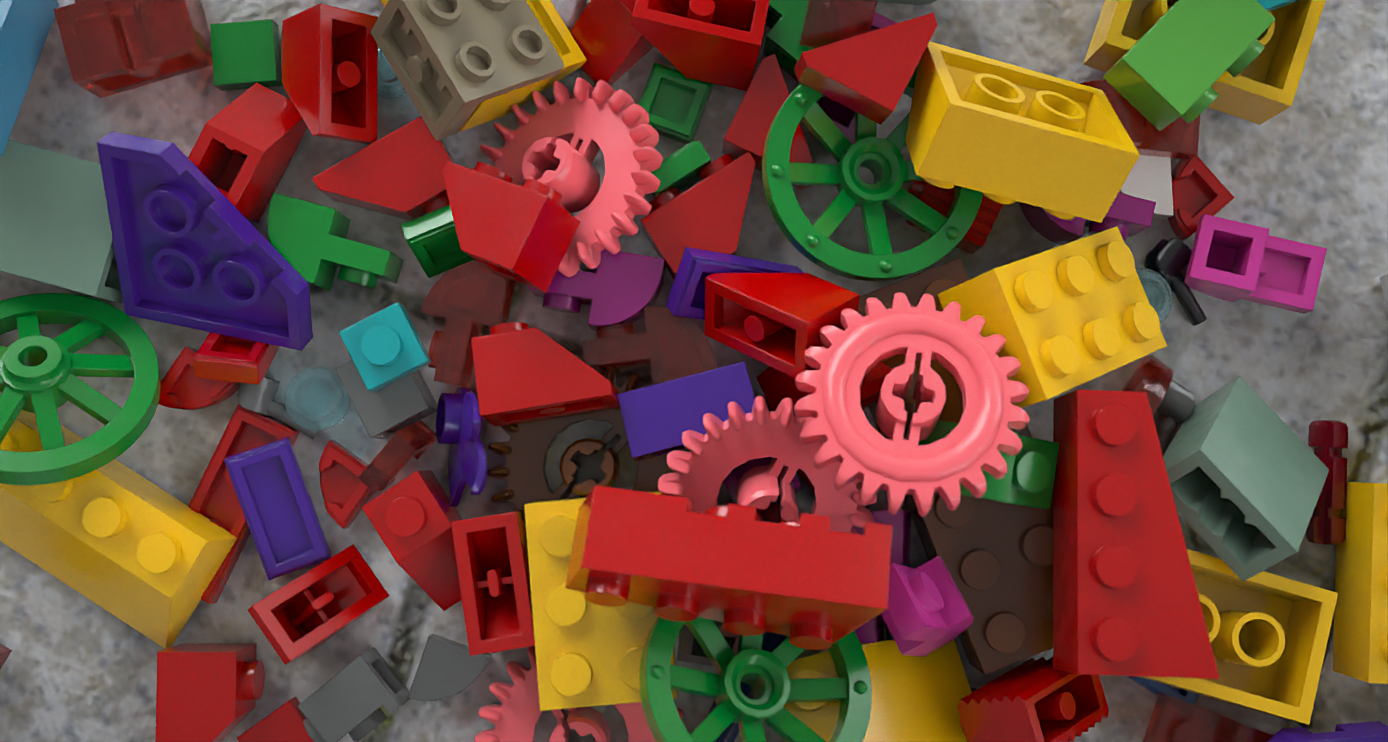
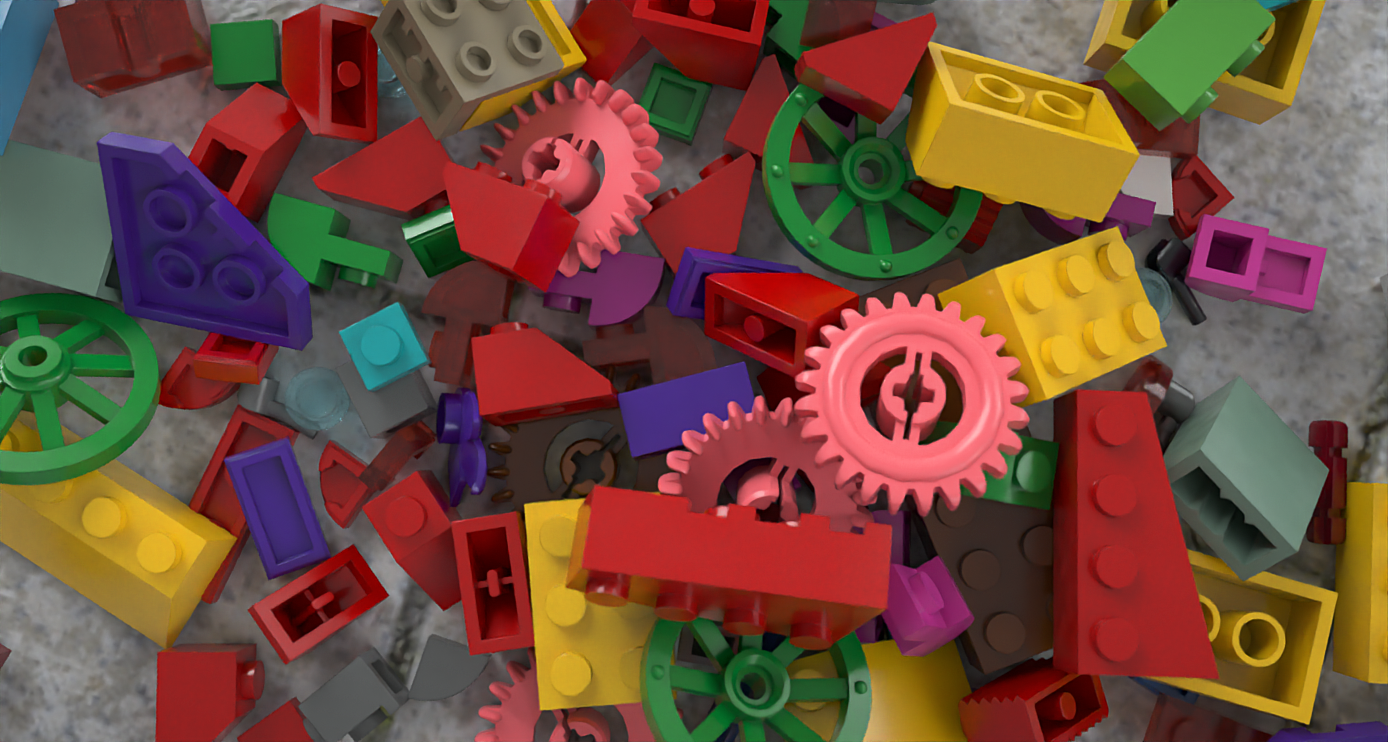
green tile [651,140,711,198] -> none

